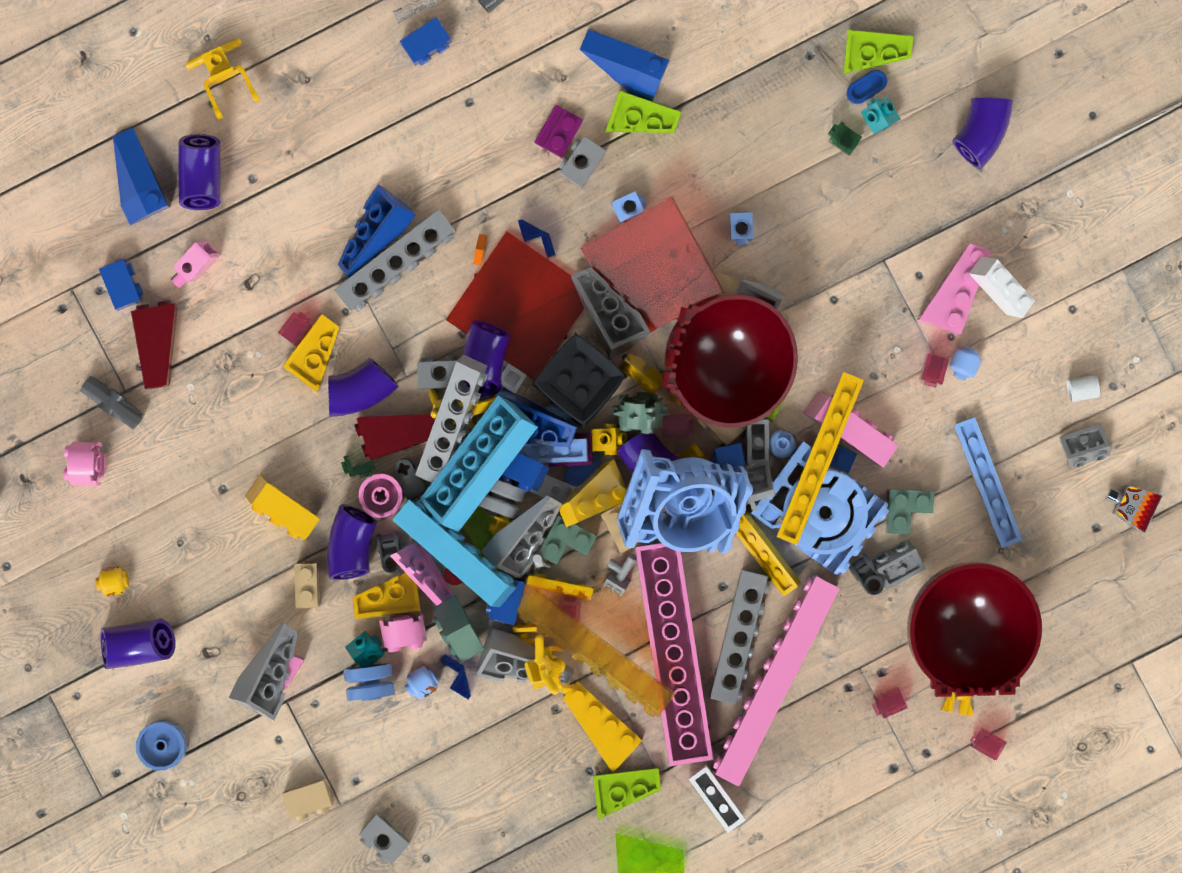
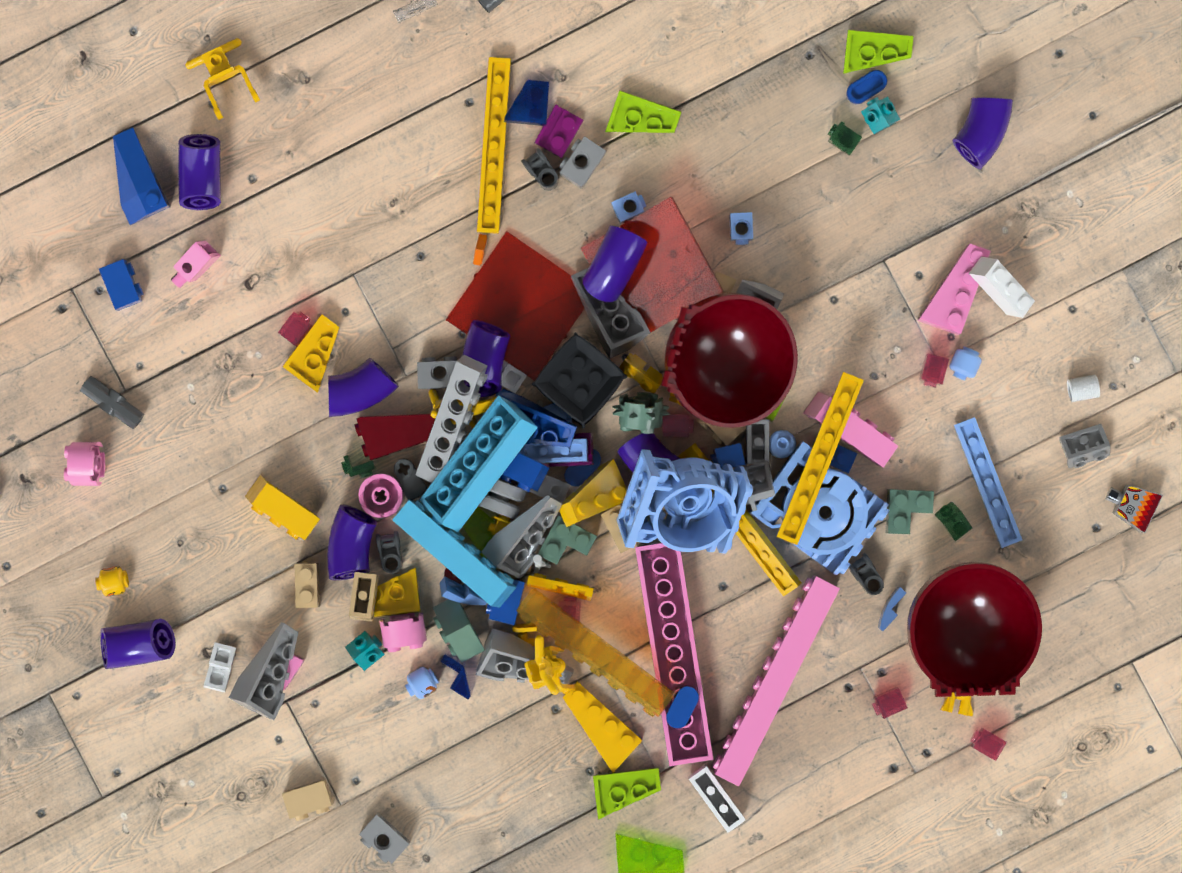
dark red slope [131,300,178,390] -> none
medium blue wheel [136,720,188,770] -> none
light grey brick [334,209,456,312] -> none
blue wedge [338,184,415,277] -> none
medium blue wheel [343,663,395,701] -> none
bright pink wing [391,541,454,606] -> none
blue brick [400,17,452,66] -> none
clear blue slope [518,219,556,259] -> none
blue wedge [580,29,669,102] -> none
yellow brick [592,424,628,455] -> none
light grey arm [602,554,637,598] -> none
light grey brick [709,570,770,705] -> none
light grey bracket [871,540,926,590] -> none
none -> white slope [204,642,236,693]
none -> tan brick [349,572,379,622]
none -> medium blue slope [440,577,487,605]
none -> yellow plate [477,57,511,234]
none -> clear blue wing [504,80,549,126]
none -> dark grey piece [521,148,559,191]
none -> dark purple brick [583,225,648,302]
none -> blue tile [666,686,699,729]
none -> medium blue slope [878,587,906,631]
none -> clear green bracket [935,502,972,541]

